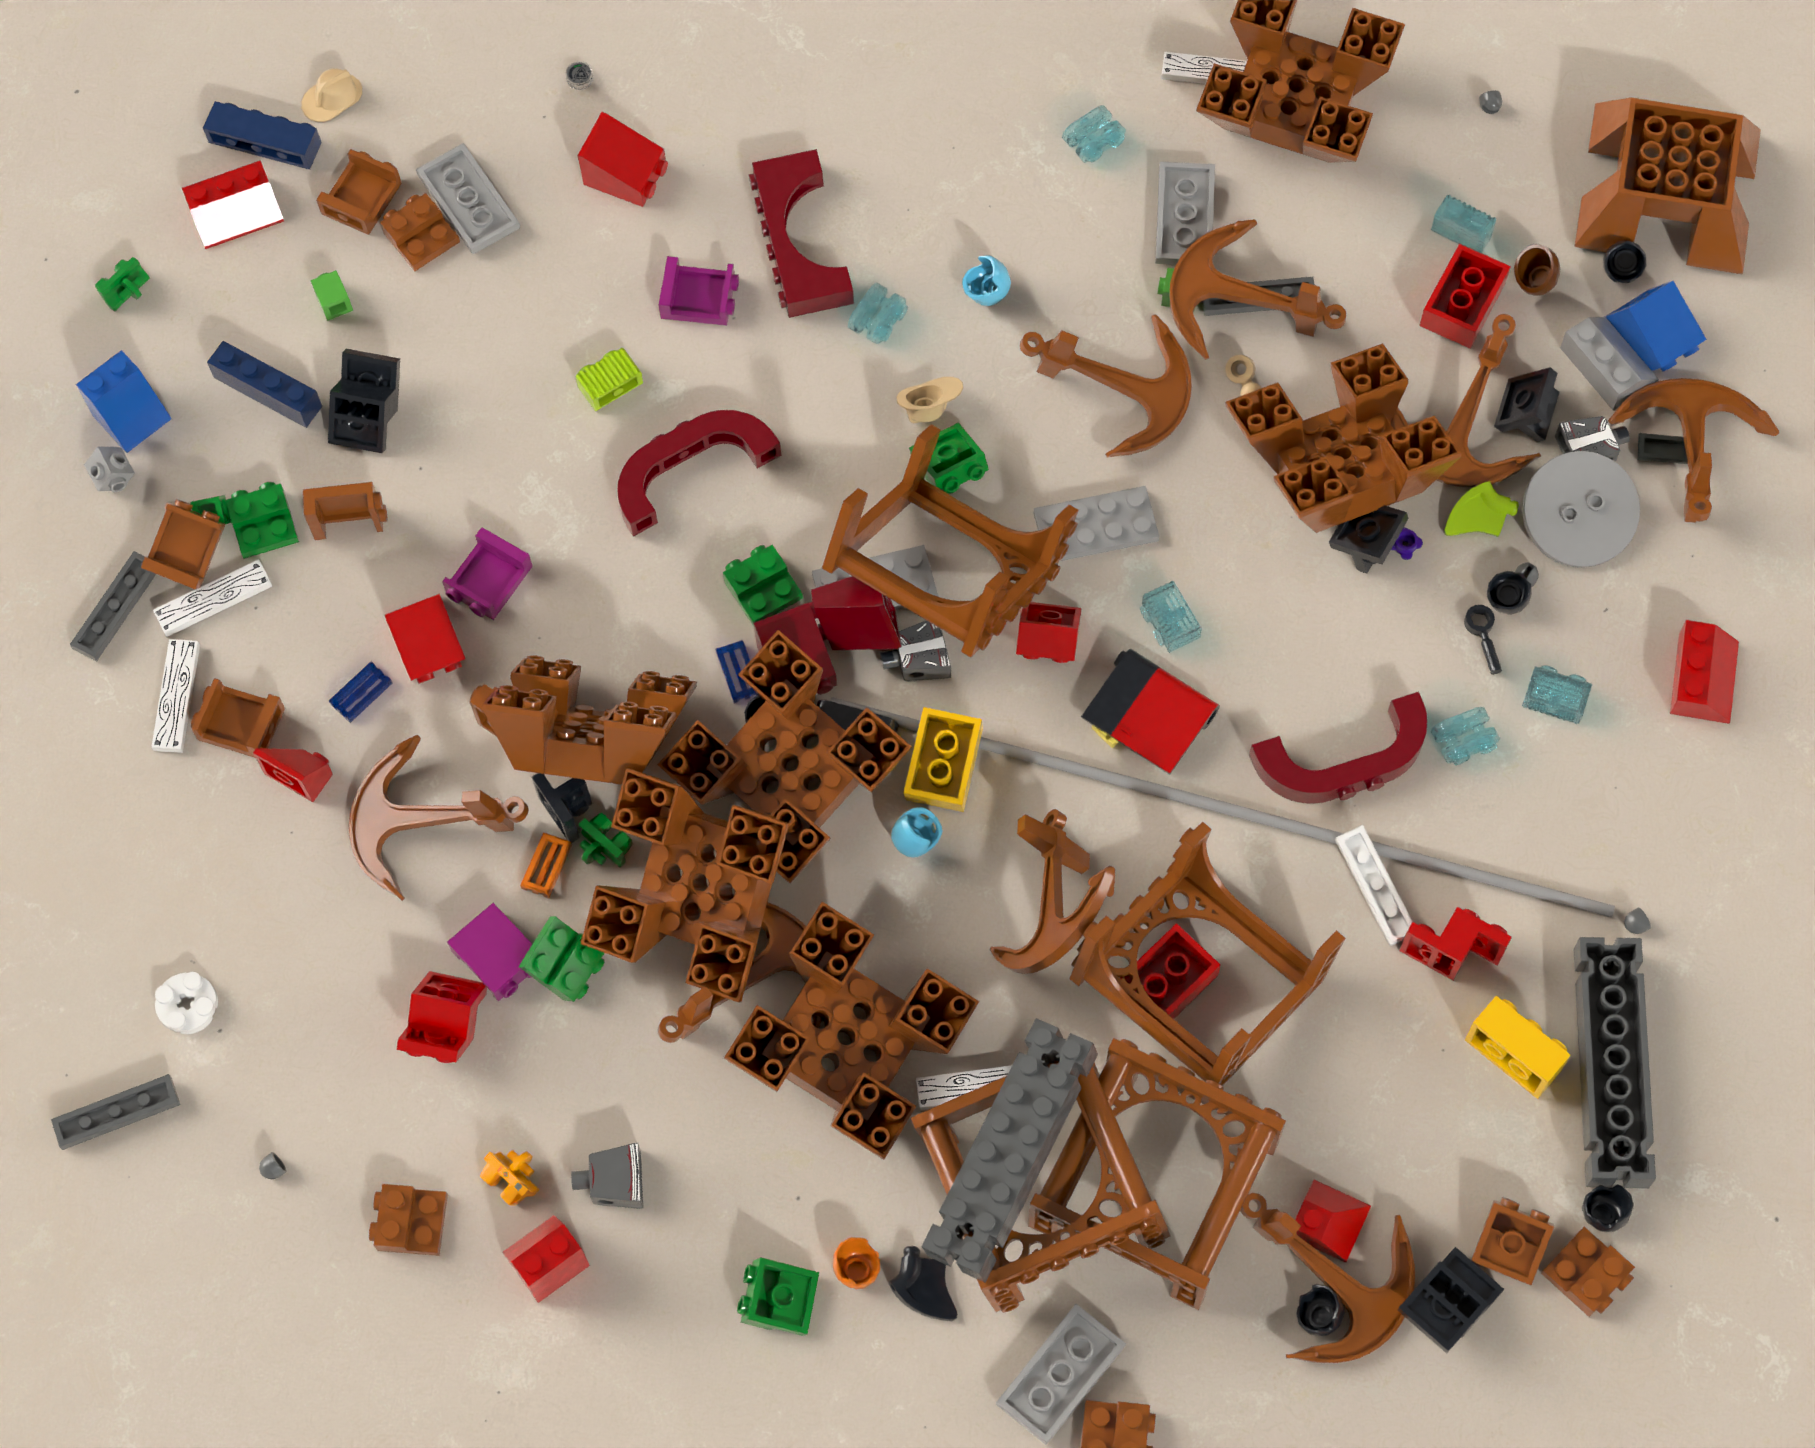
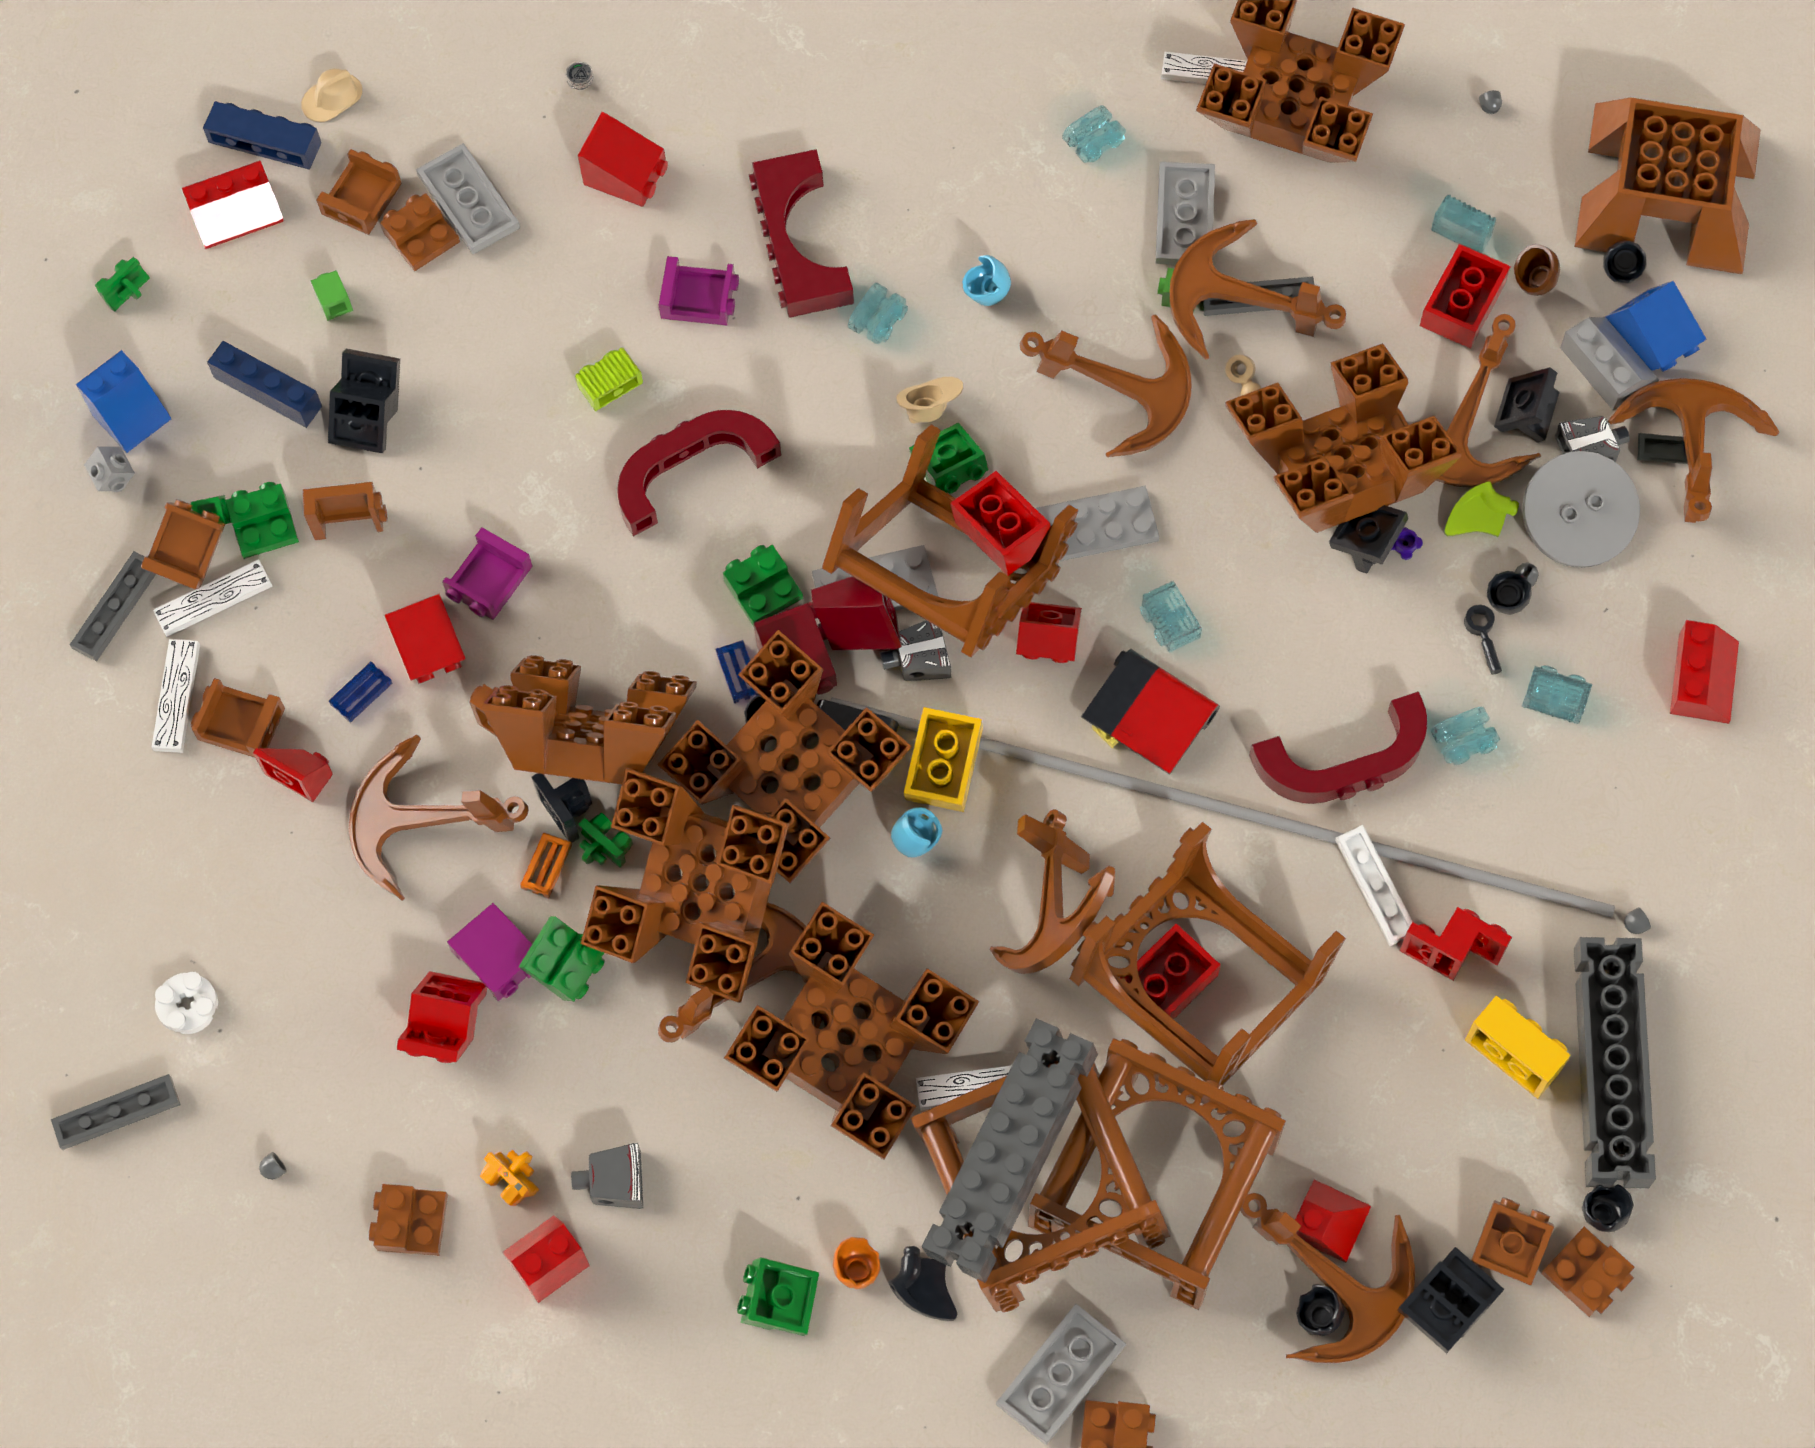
none -> red slope [950,471,1050,576]

